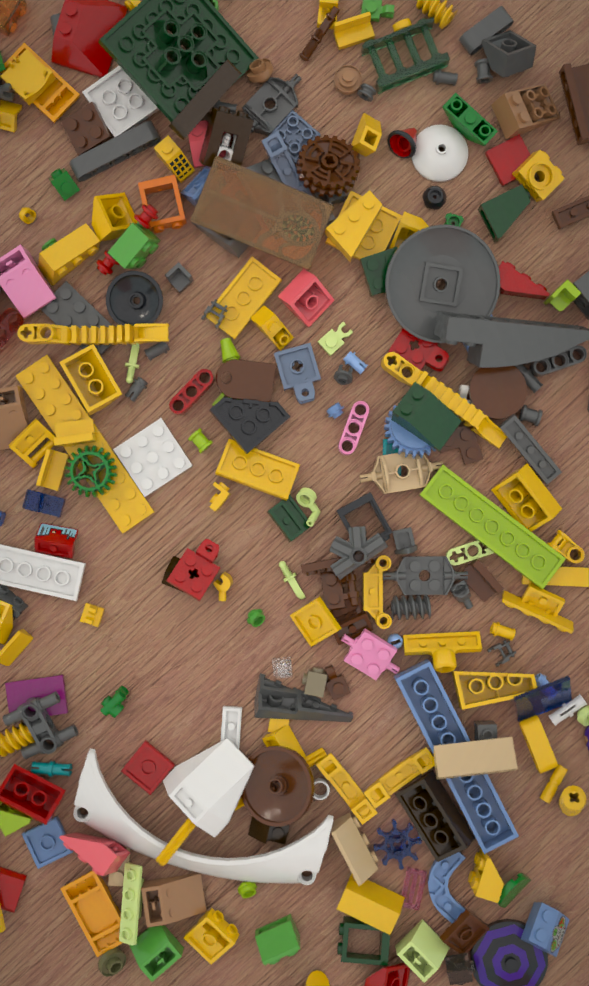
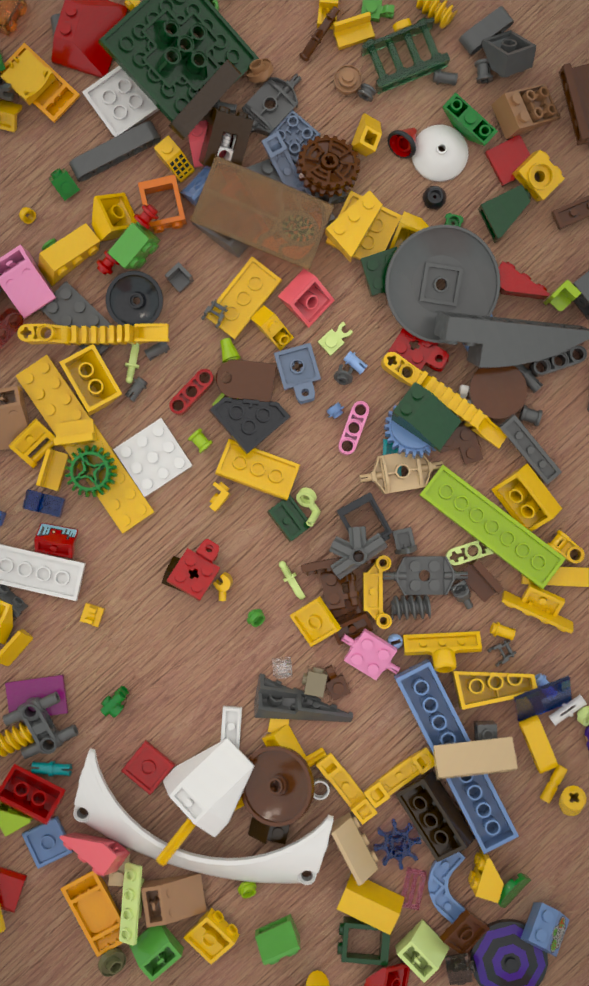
reddish brown plate [61,102,112,156] -> none

